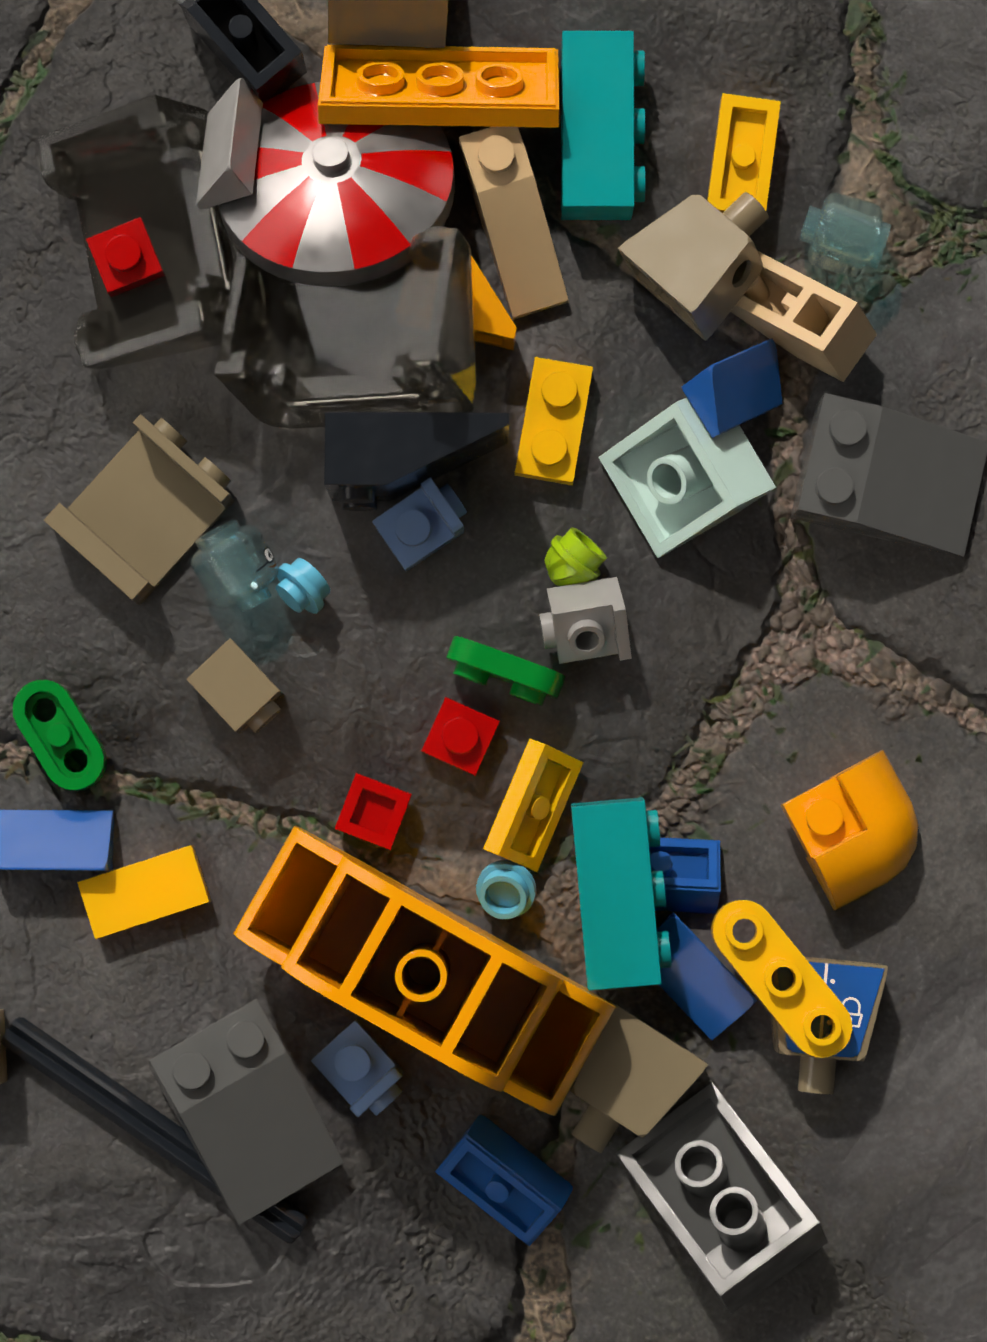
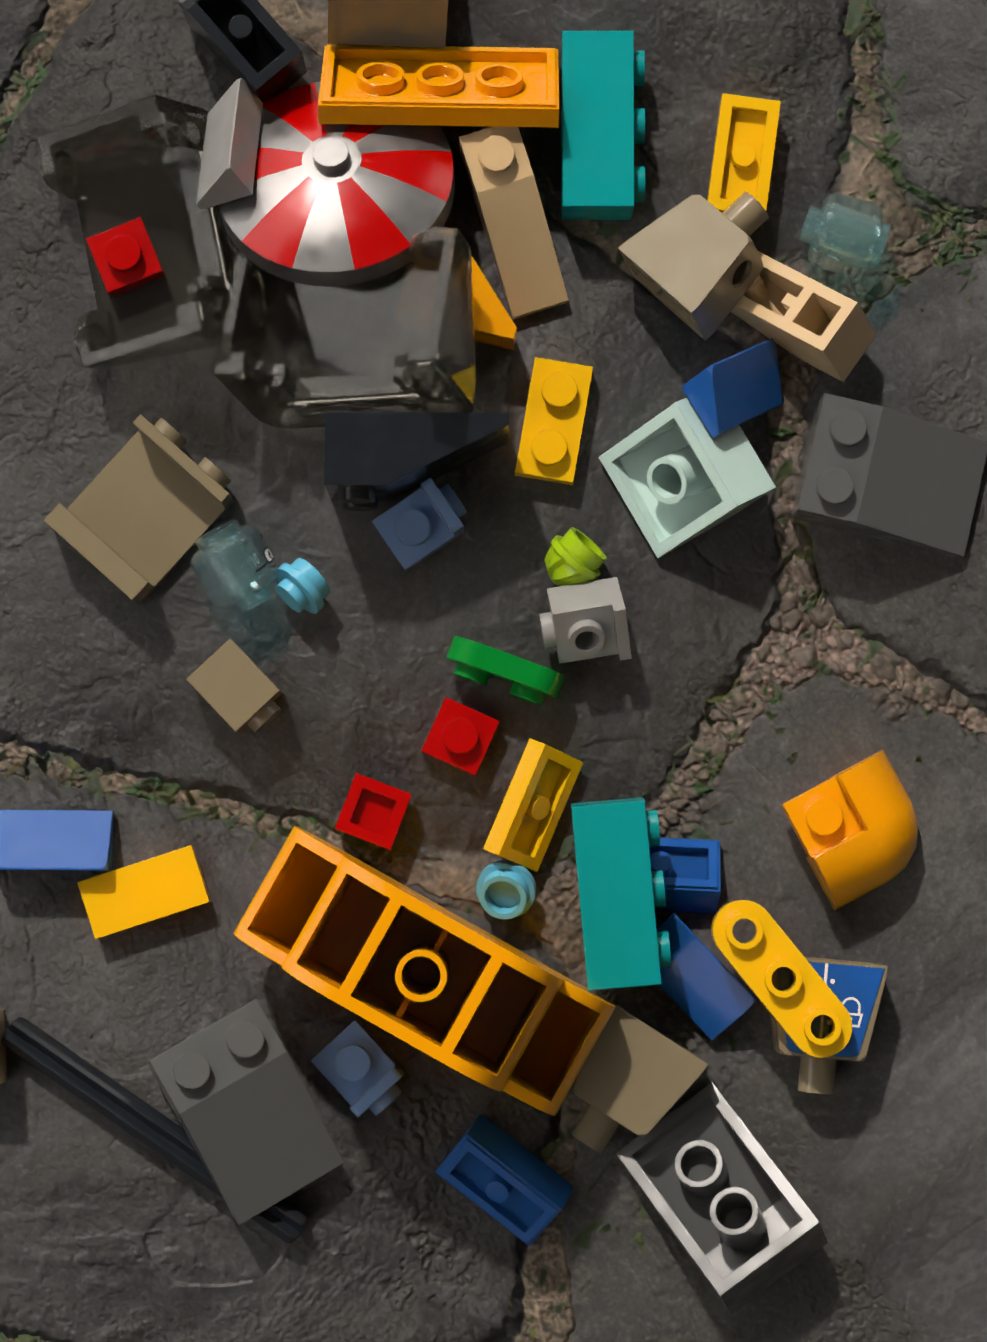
green plate [13,680,107,791] -> none

